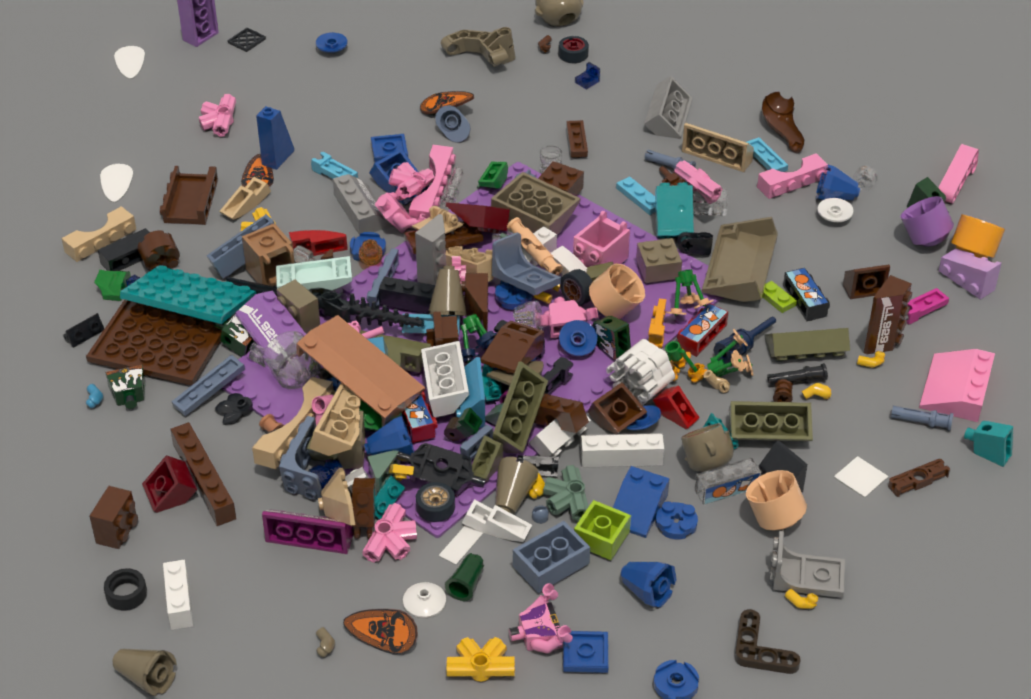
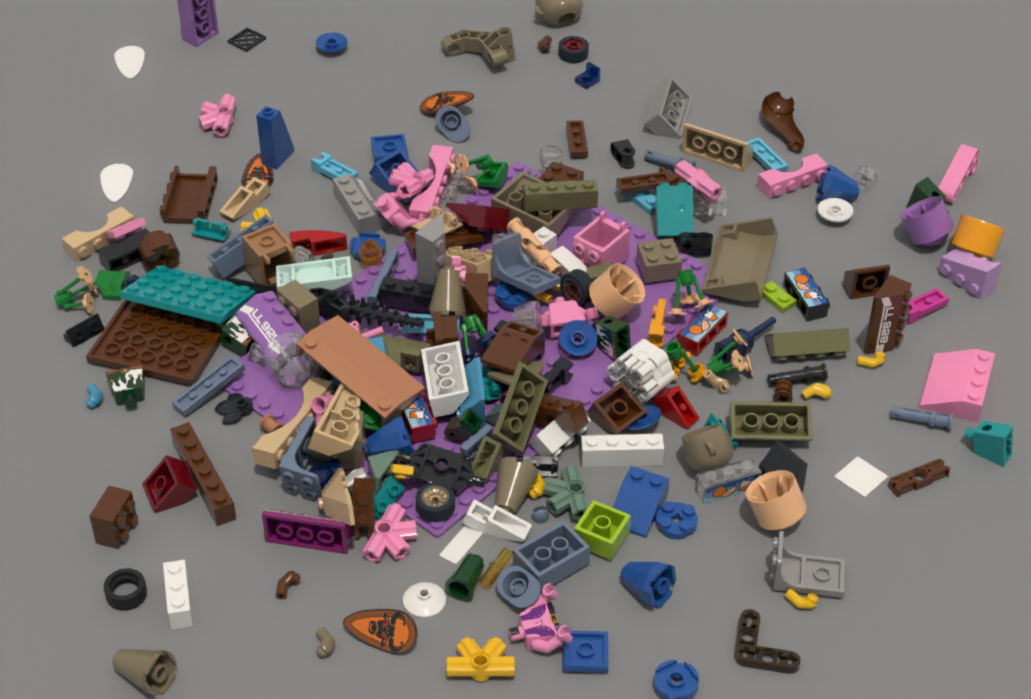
none -> plant [54,266,98,314]
none -> bright pink plate [106,218,146,240]
none -> teal hinge [191,217,231,241]
none -> reddish brown arm [276,571,300,599]
none -> plant [447,154,493,192]
none -> clear yellow axle [479,547,513,588]
none -> sand blue piece [496,566,541,608]
none -> olive slope [522,180,598,212]
none -> black piece [610,139,635,169]
none -> reddish brown plate [616,171,672,195]

